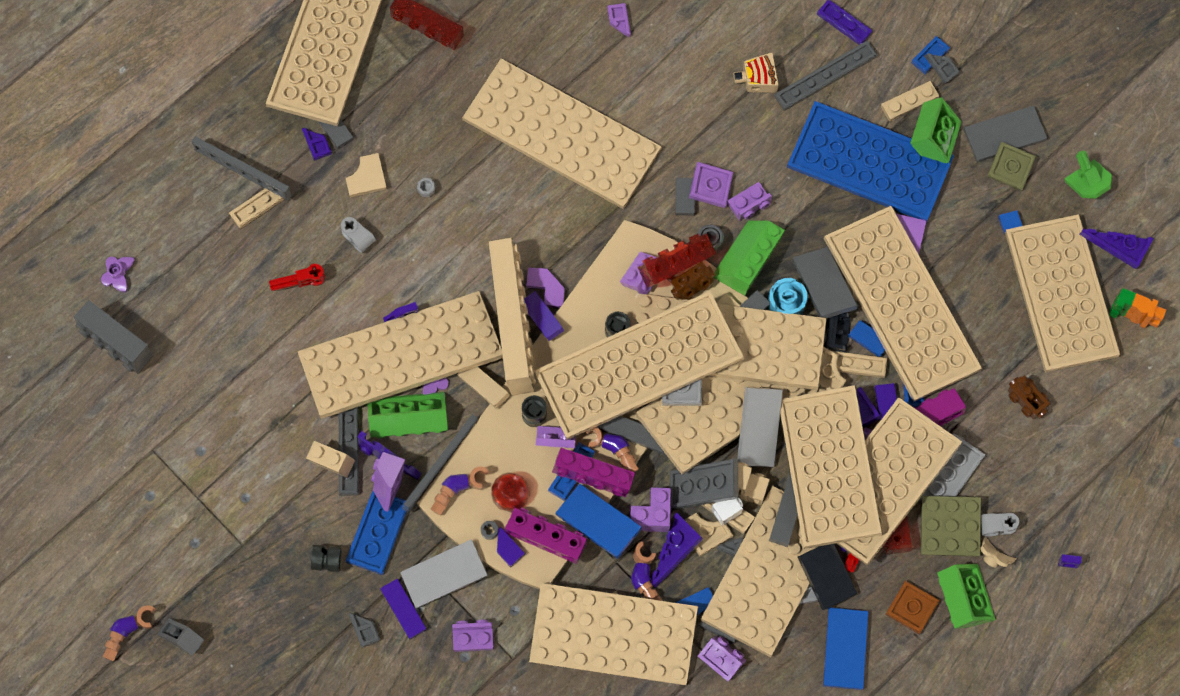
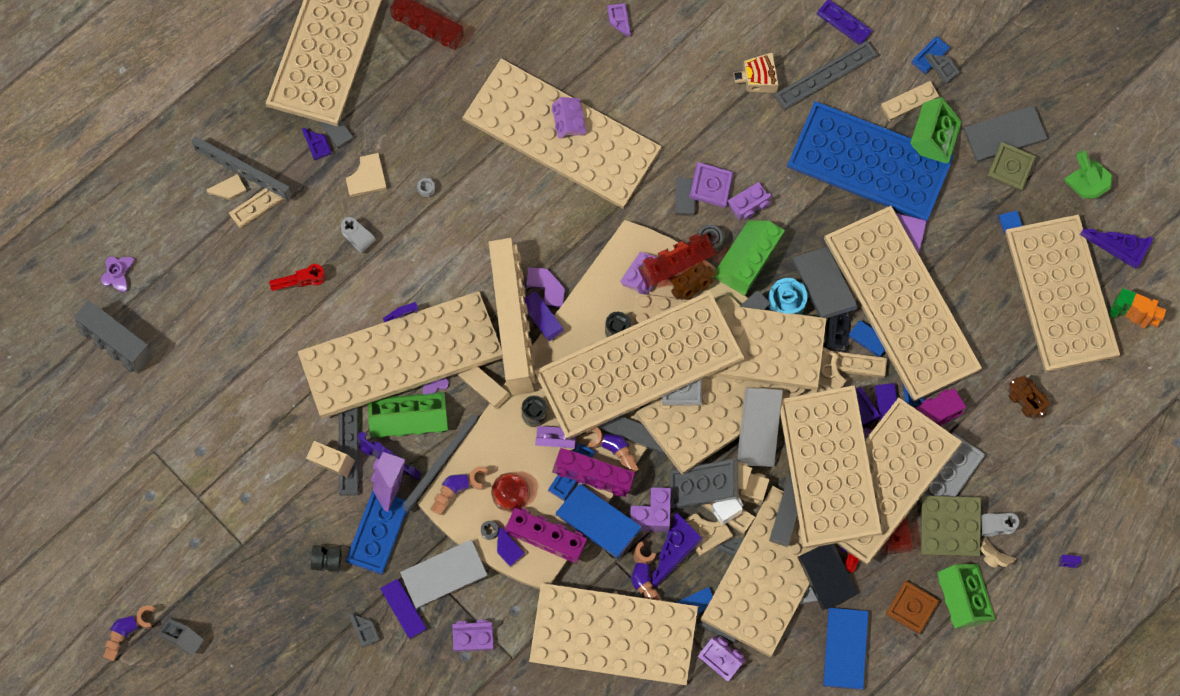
none -> tan tile [207,174,247,200]
none -> medium lavender bracket [552,97,587,138]

